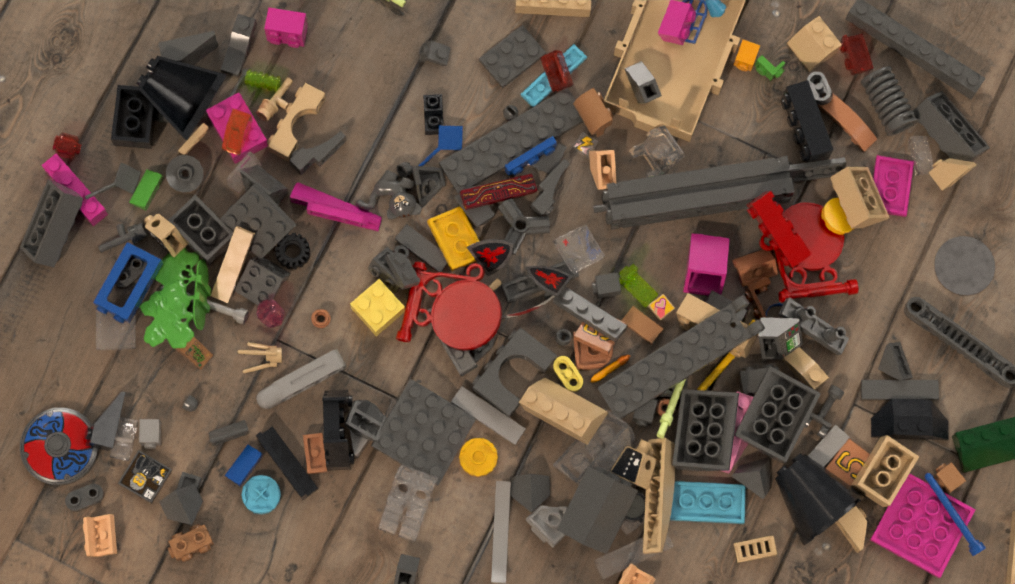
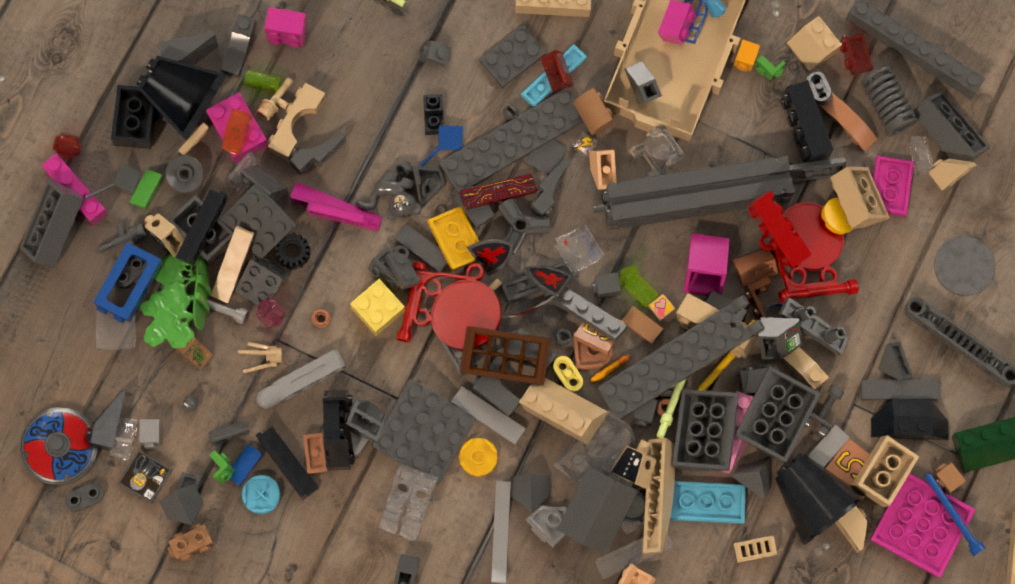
light nougat bracket [83,514,117,557] -> none
blue plate [505,136,557,176] -> none
none -> black fence [176,189,228,266]
none -> bright green bracket [209,450,236,484]
none -> reddish brown piece [459,326,551,385]

